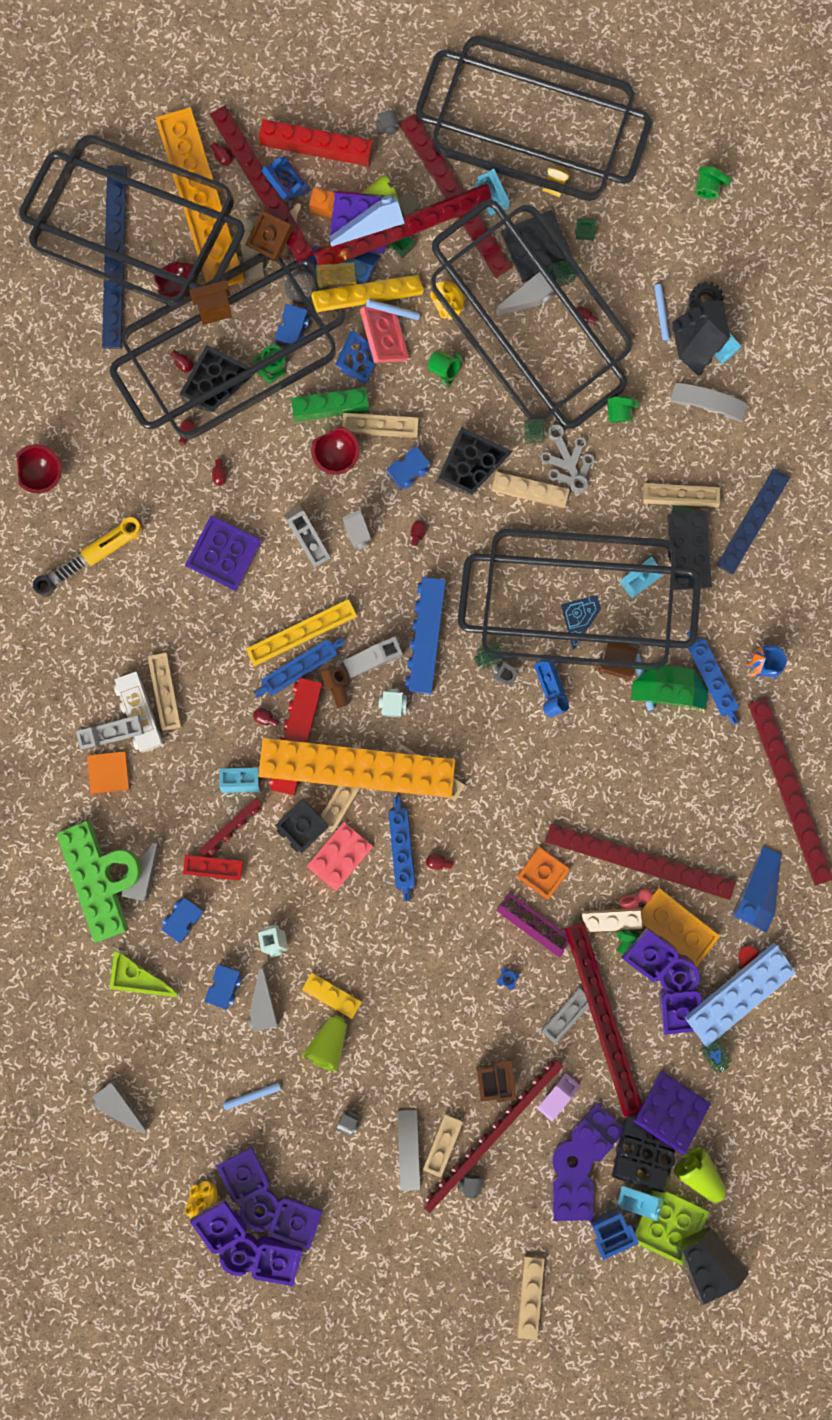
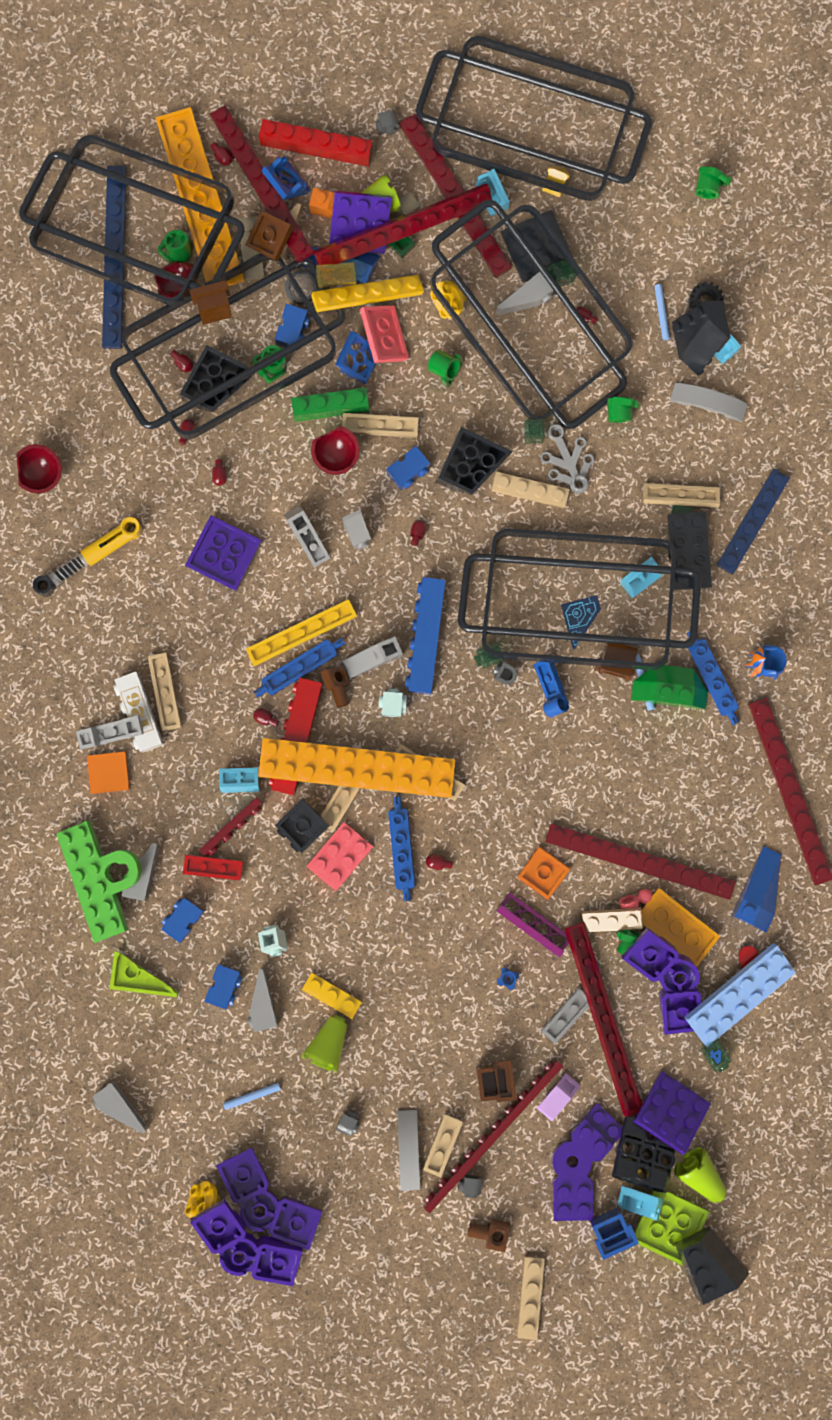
light blue slope [329,195,404,246] -> none
light blue bar [366,299,420,320] -> none
dark green plate [575,219,596,241] -> none
none -> green piece [157,230,192,263]
none -> reddish brown piece [467,1219,510,1252]

